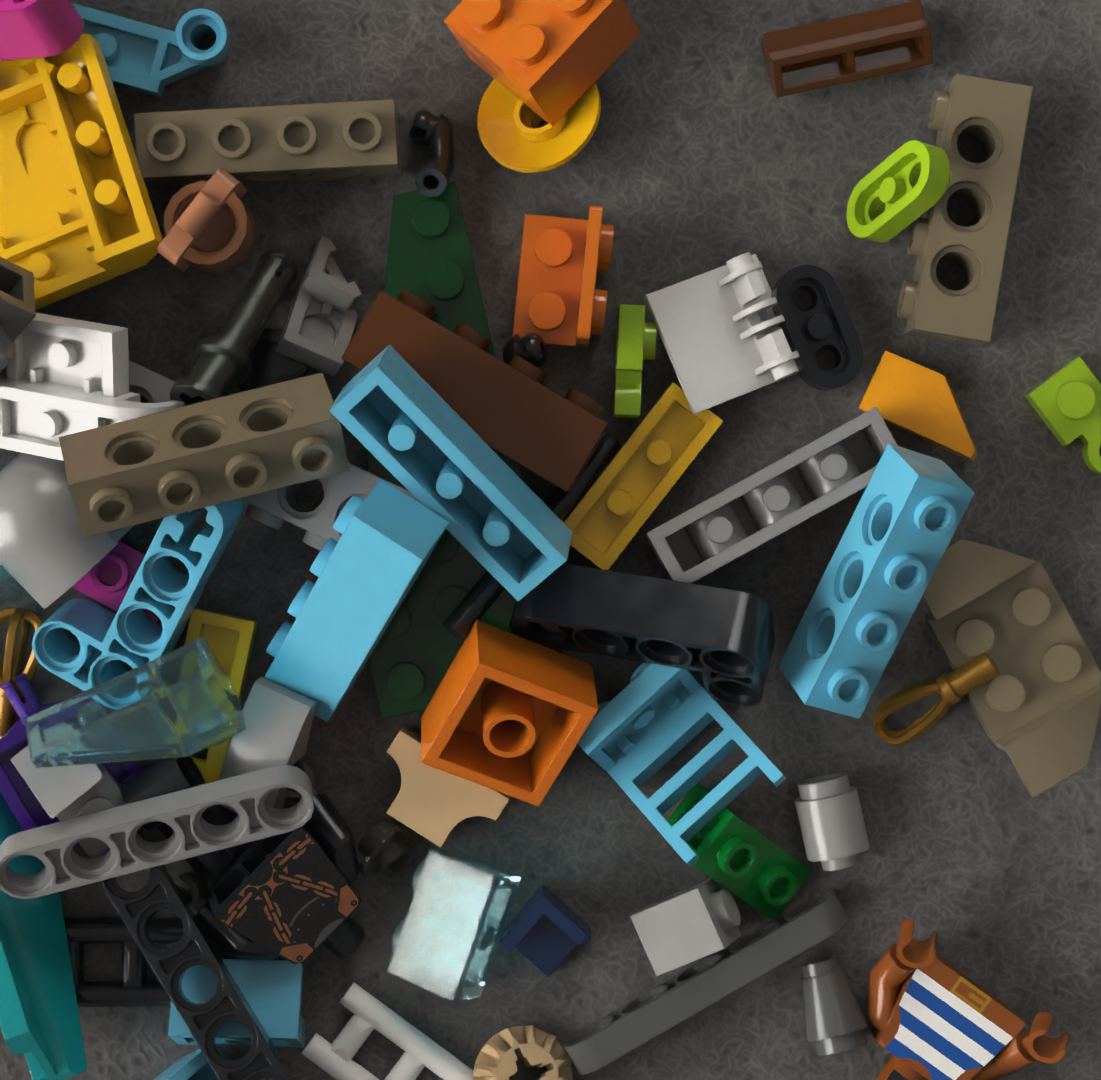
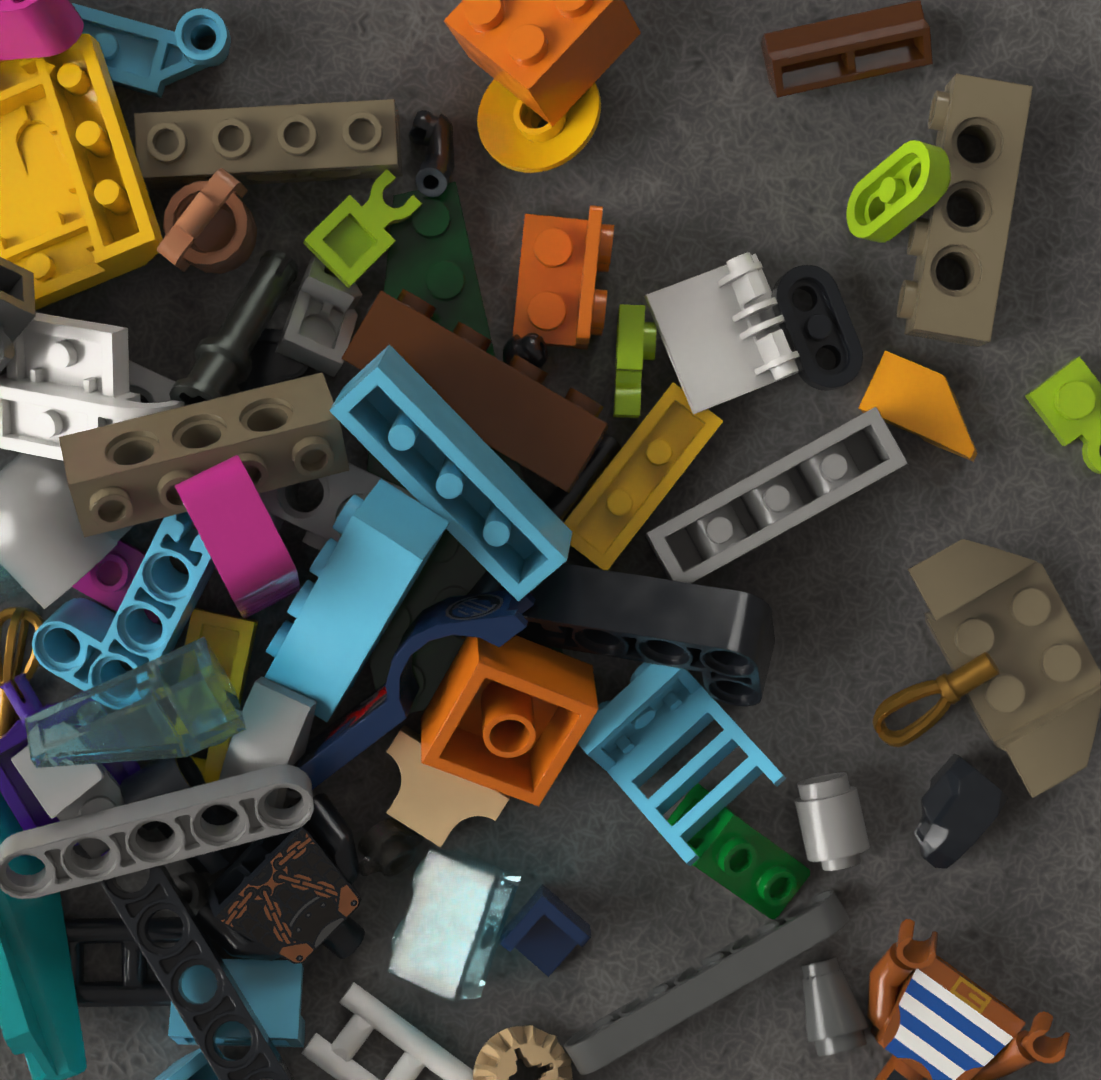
light grey brick [630,878,741,976] -> none
medium azure brick [778,443,975,719] -> none
none -> dark pink beam [174,455,301,619]
none -> dark blue piece [297,590,536,790]
none -> lime plate [303,169,422,289]
none -> black rock [914,753,1008,869]

